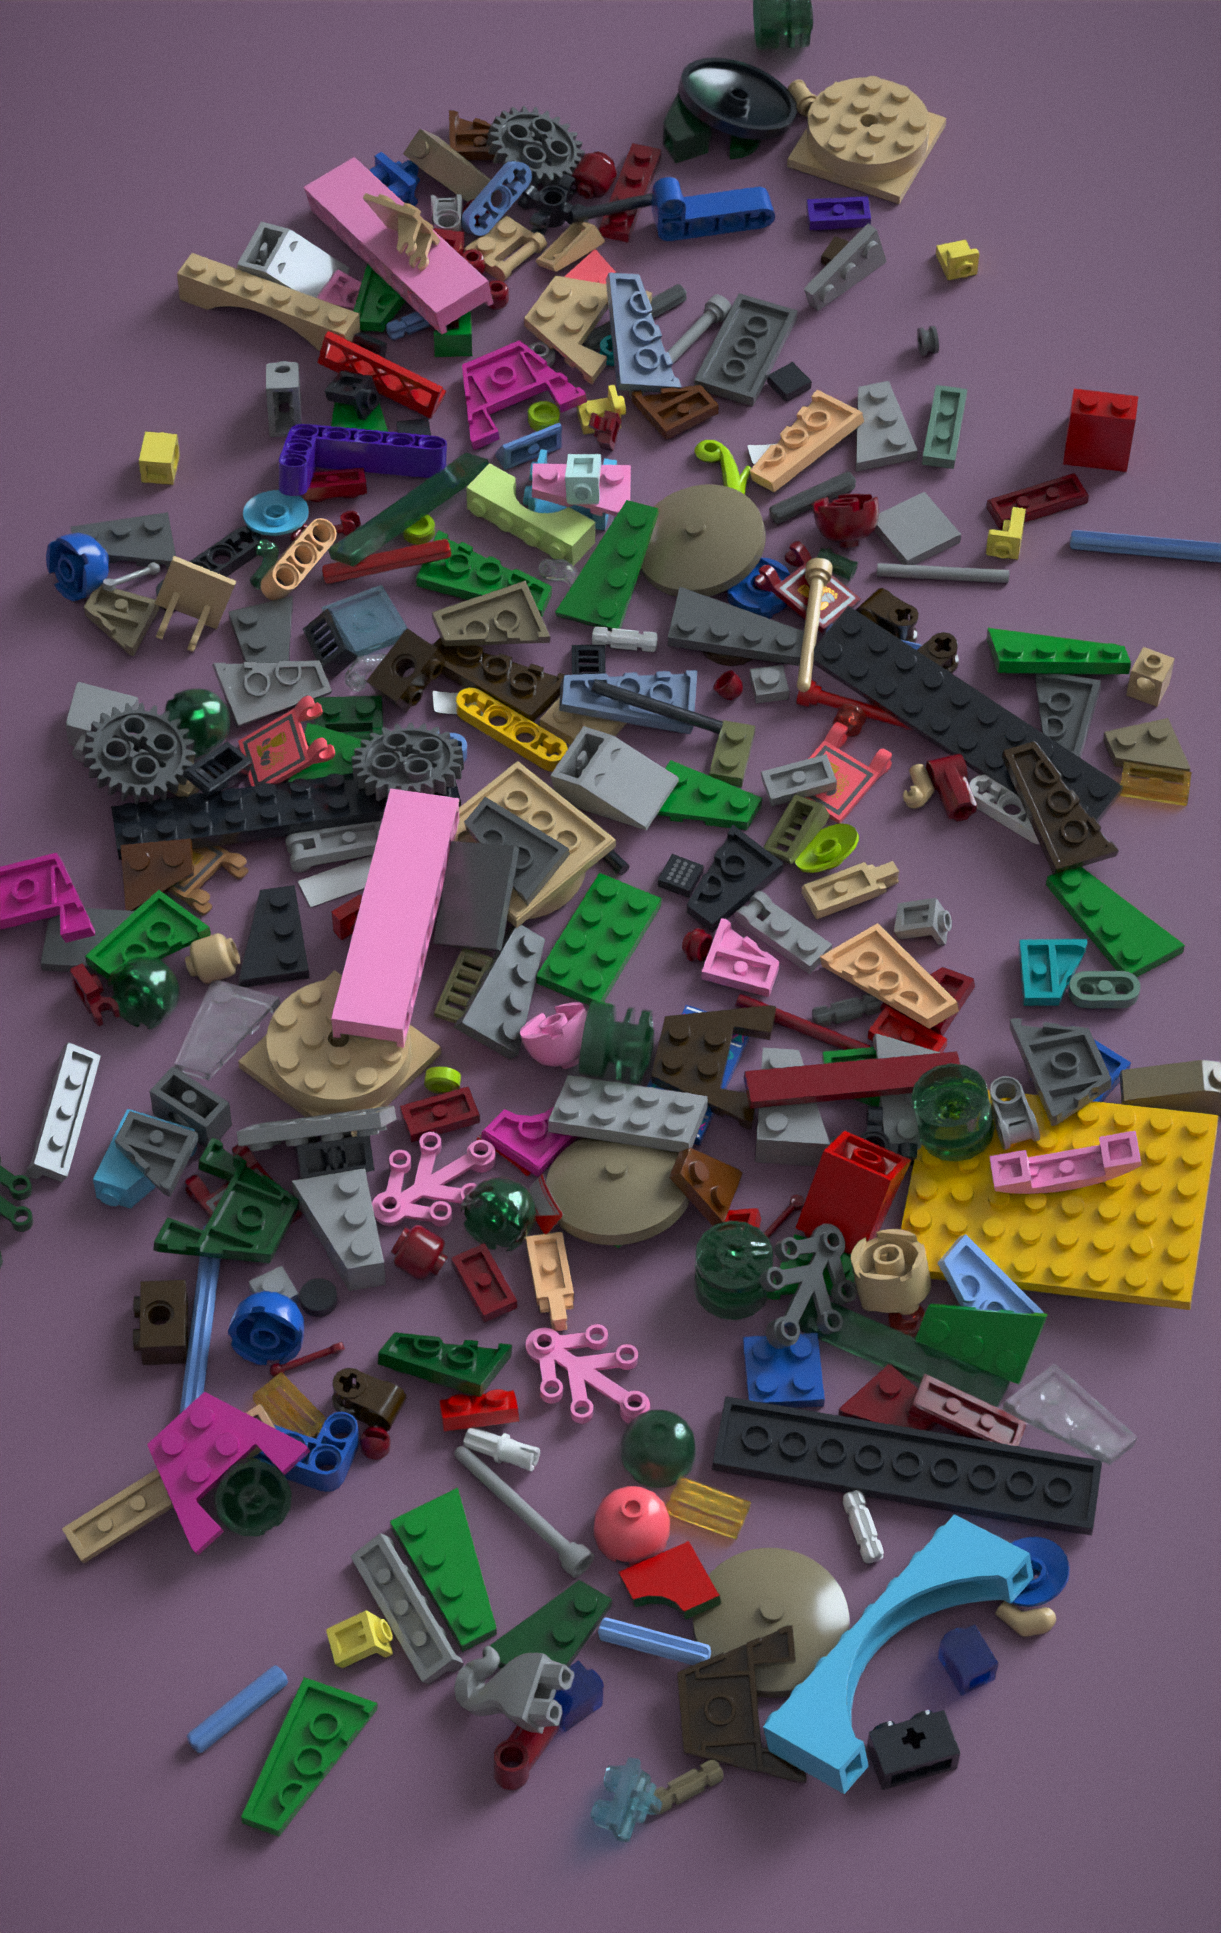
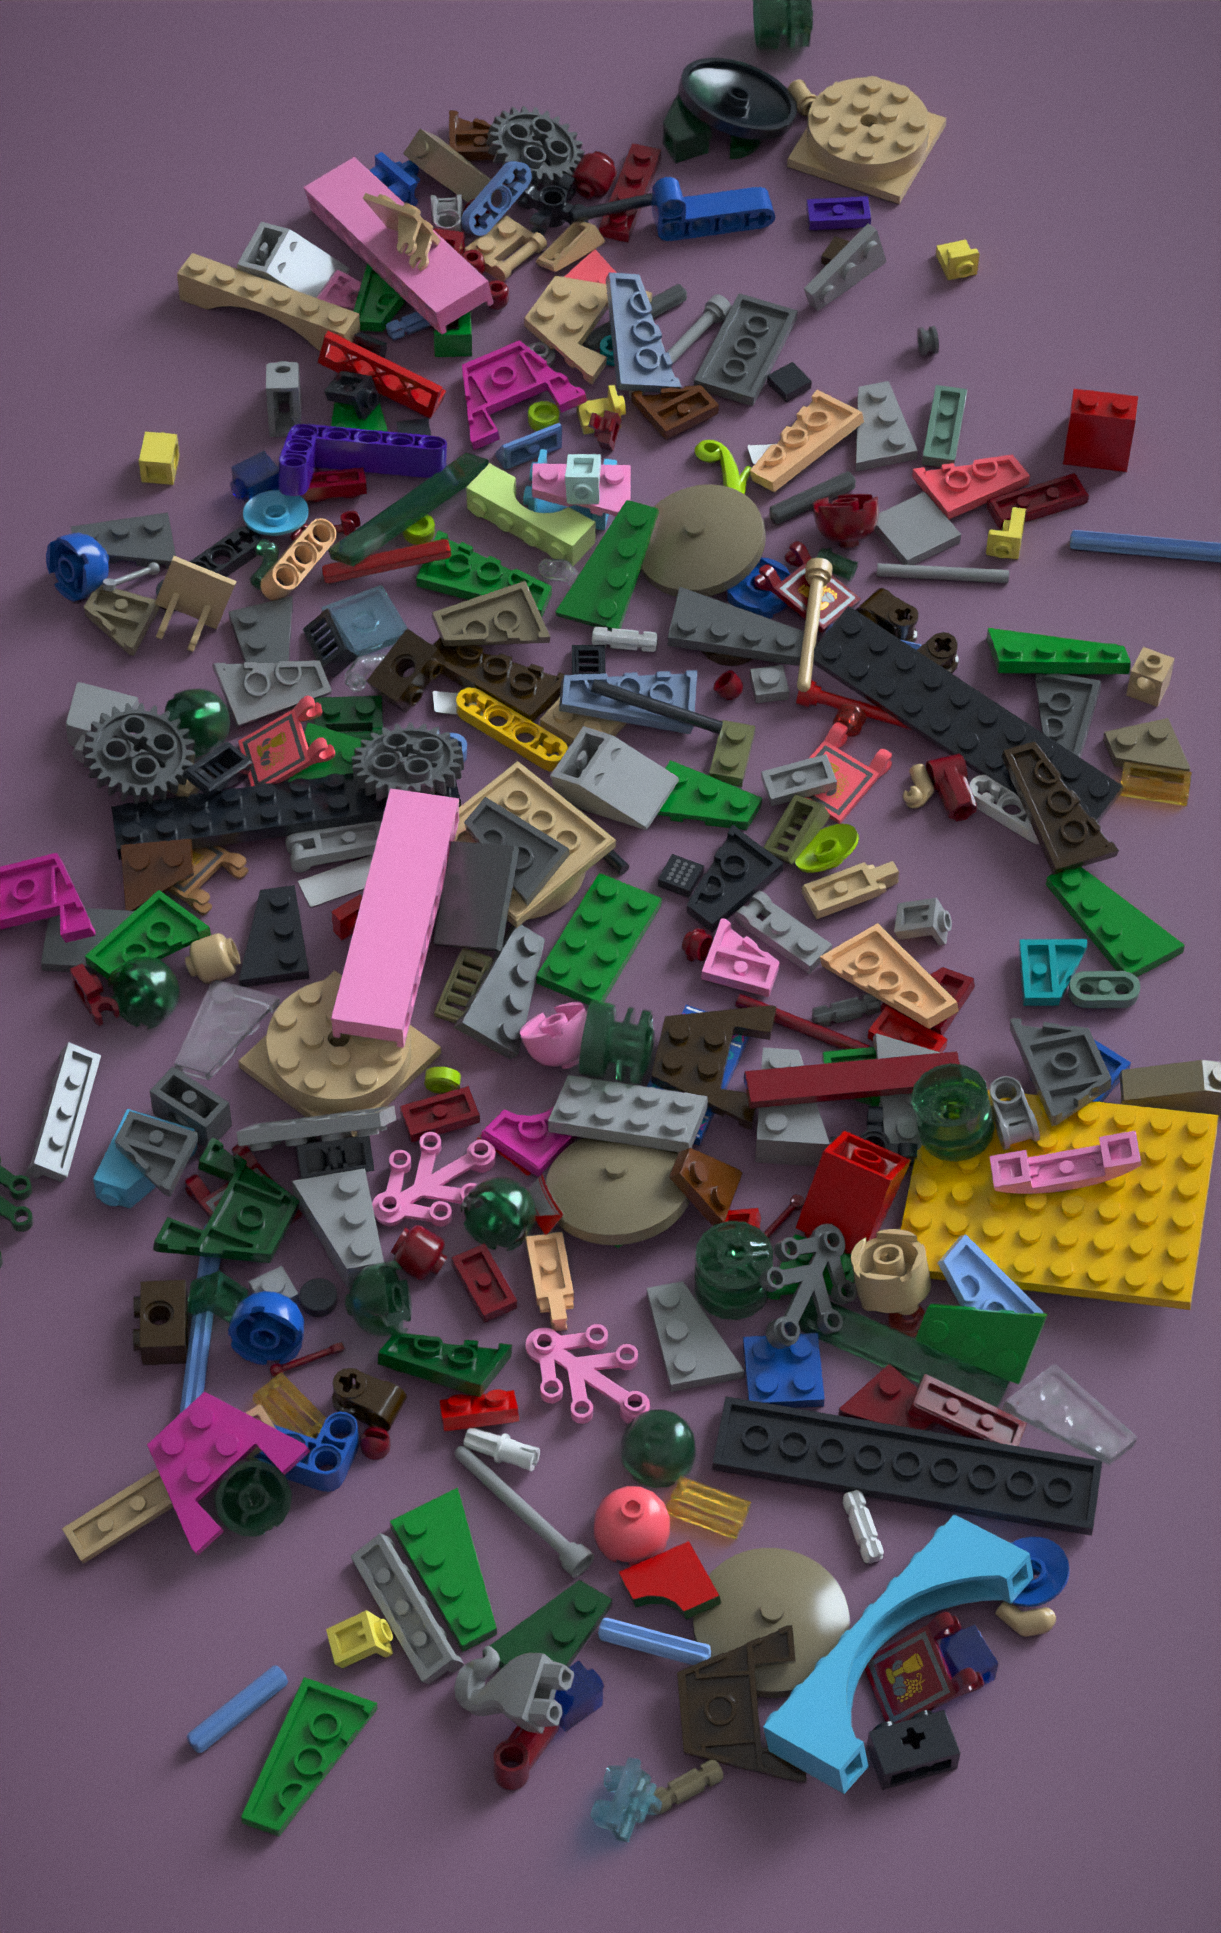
none -> clear green bracket [187,1271,248,1324]
none -> clear blue brick [230,451,279,503]
none -> clear green cylinder [345,1260,412,1337]
none -> light grey wing [646,1281,744,1392]
none -> dark red flag [865,1612,984,1724]
none -> coral wing [912,454,1030,519]

